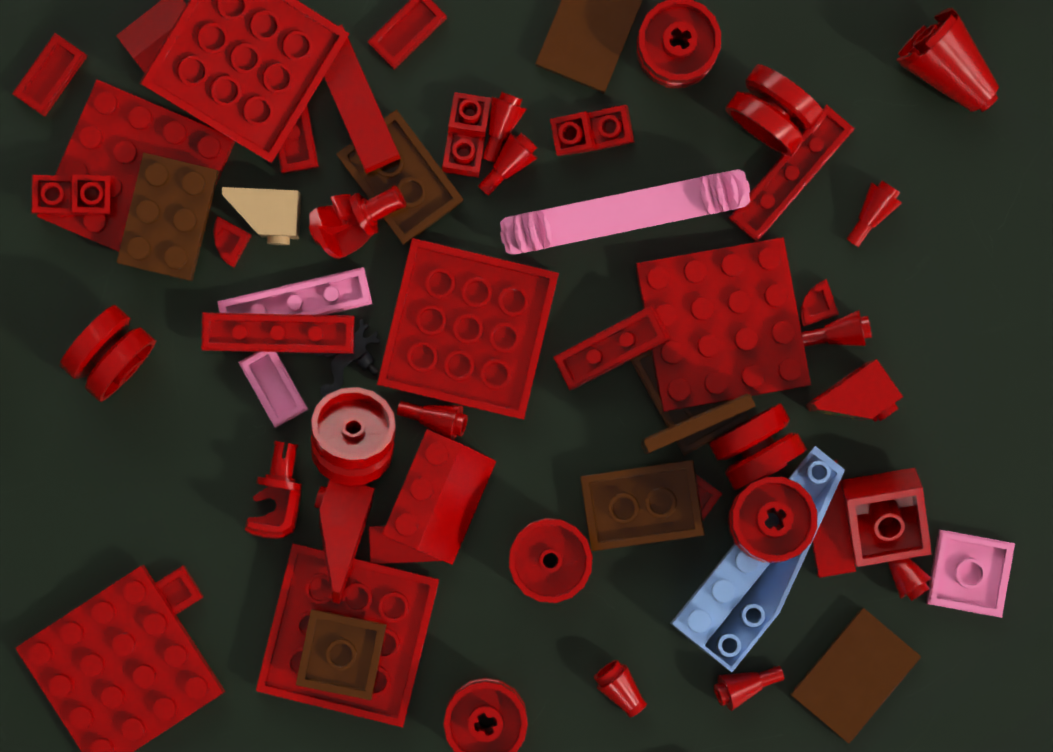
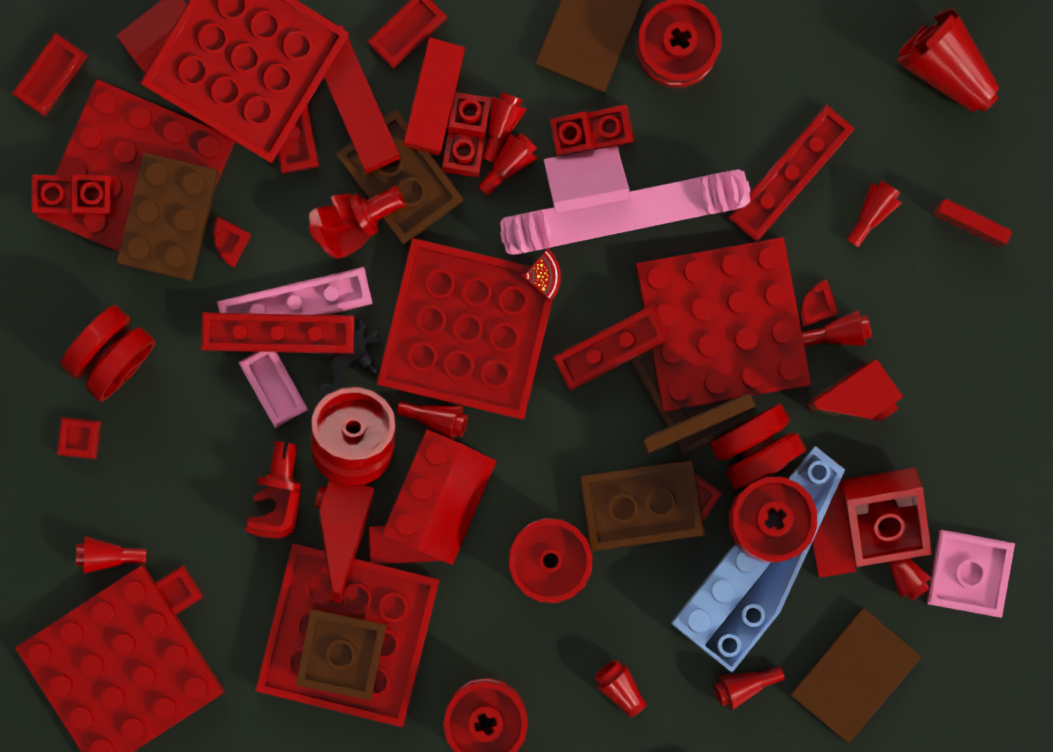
tan slope [222,187,301,245] -> none
red wheel [725,64,824,157] -> none
none -> red tile [57,417,101,459]
none -> red cone [76,536,146,574]
none -> red tile [402,37,466,156]
none -> red tile [523,248,561,302]
none -> bright pink tile [544,145,630,213]
none -> red tile [932,199,1012,248]

